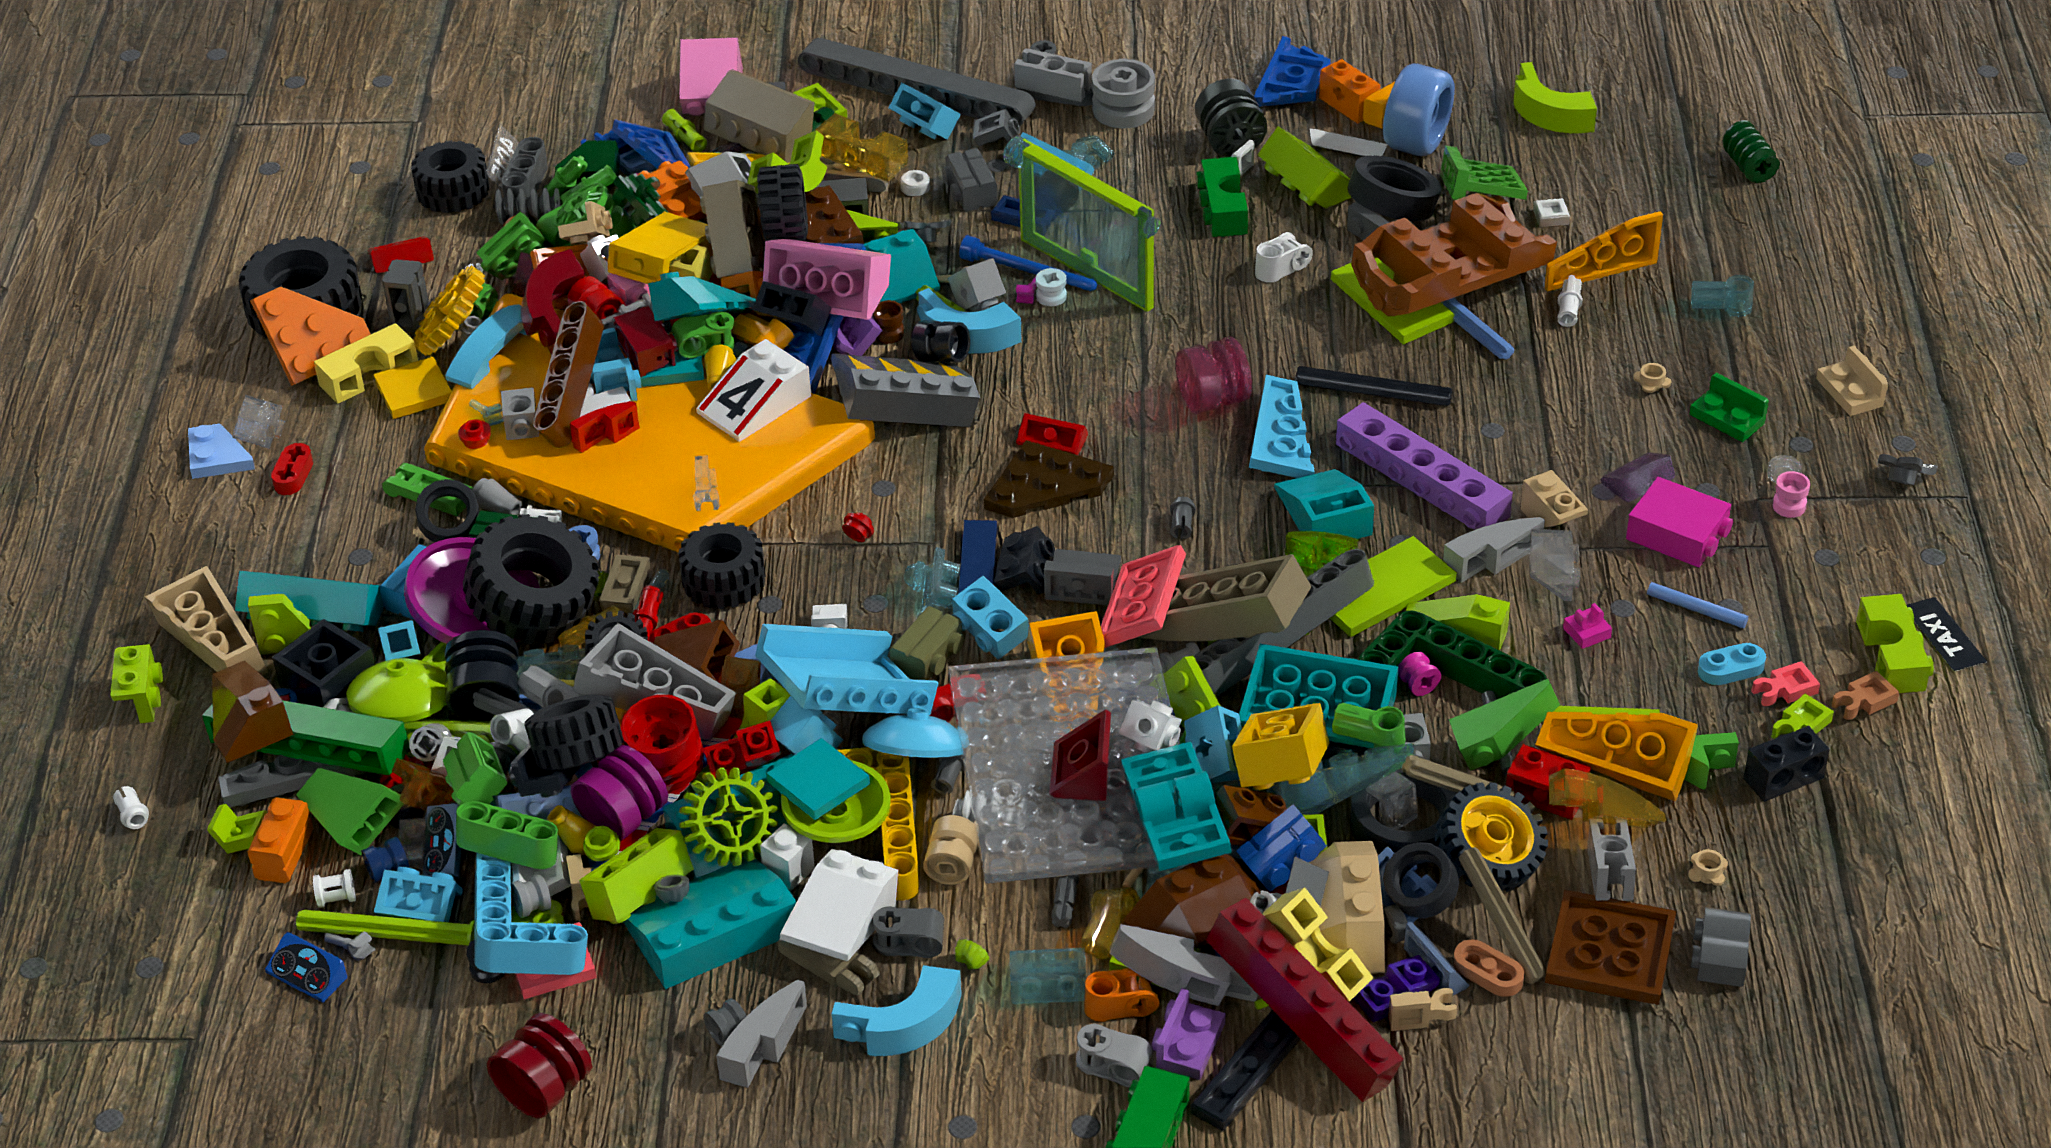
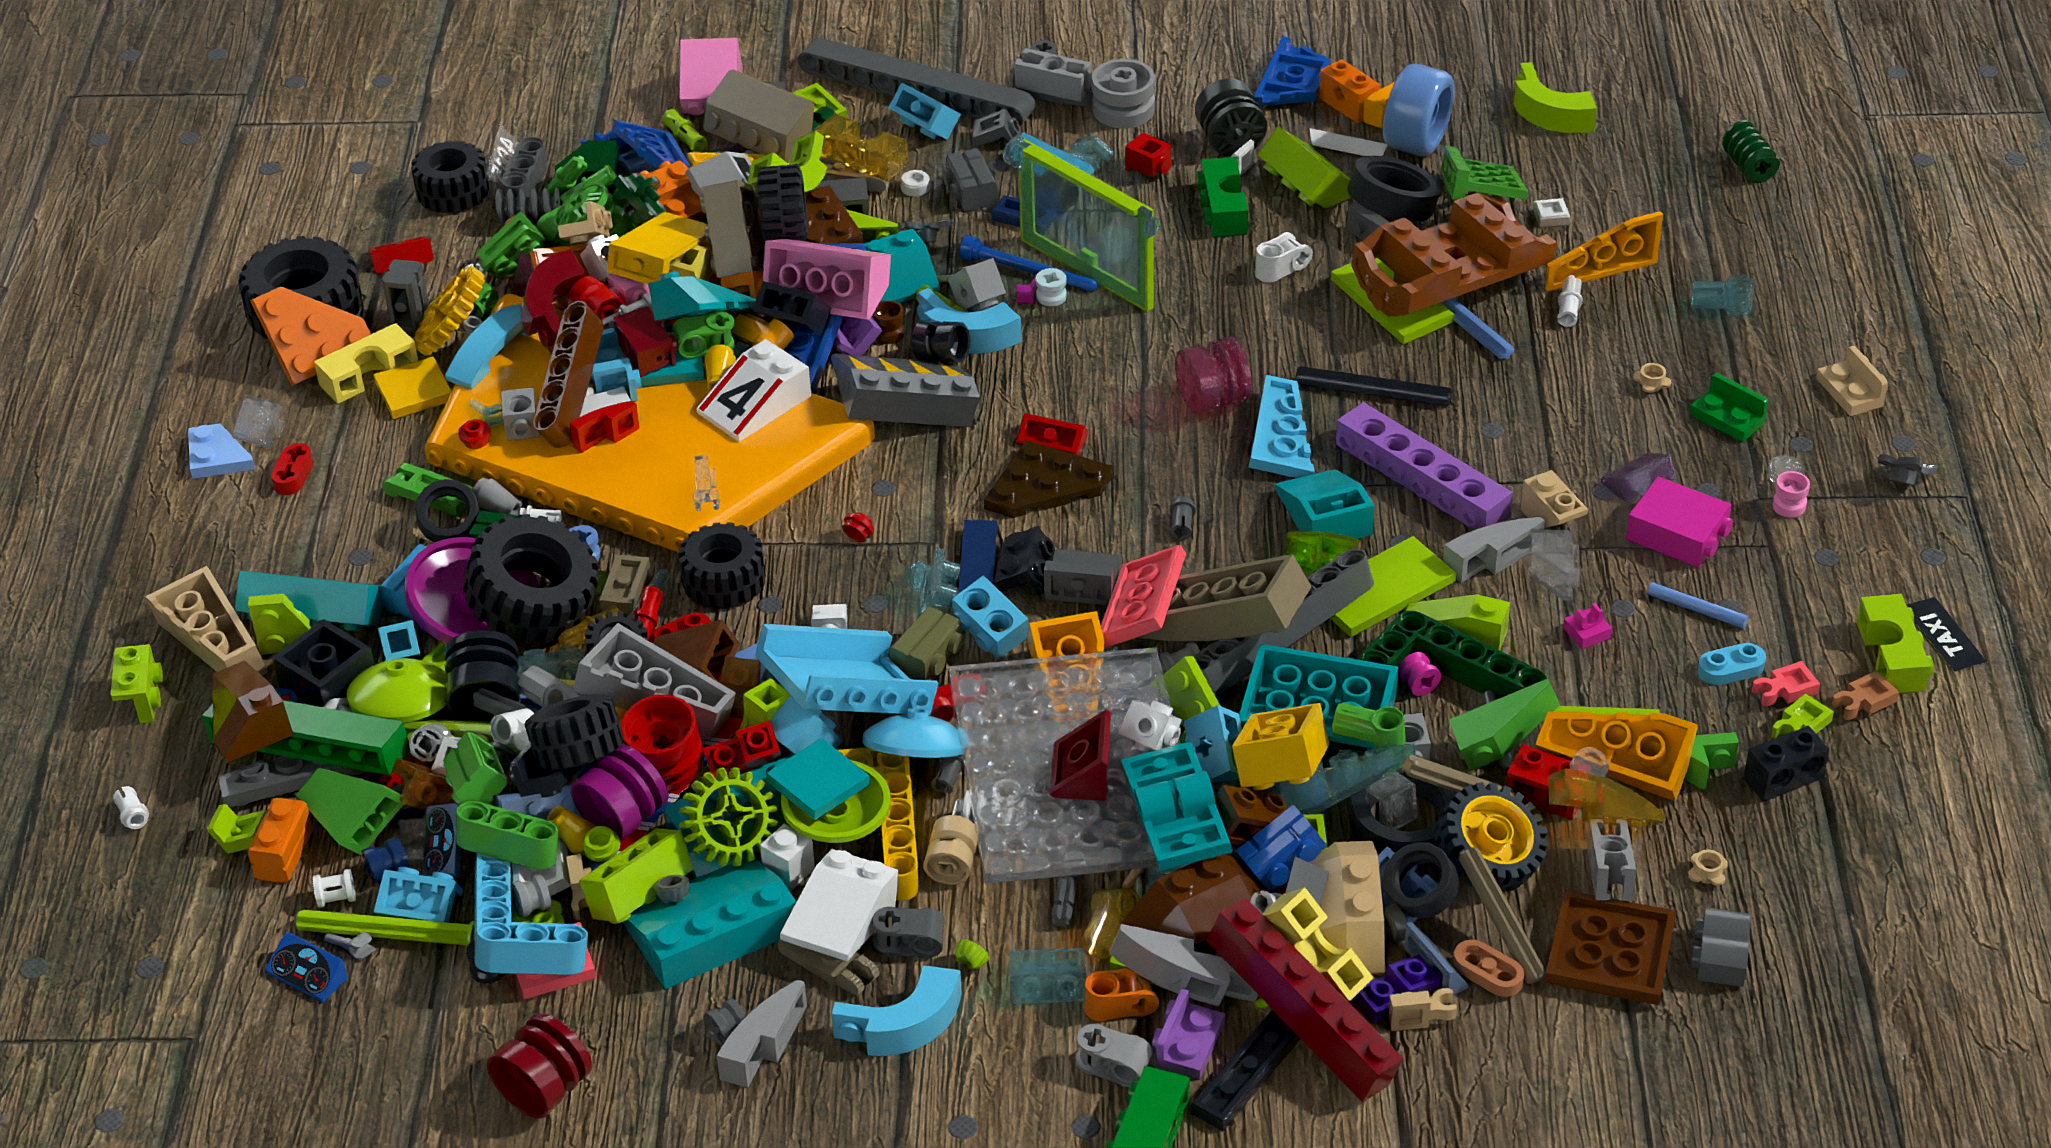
none -> red brick [1125,132,1172,178]
none -> clear tile [1570,747,1609,785]

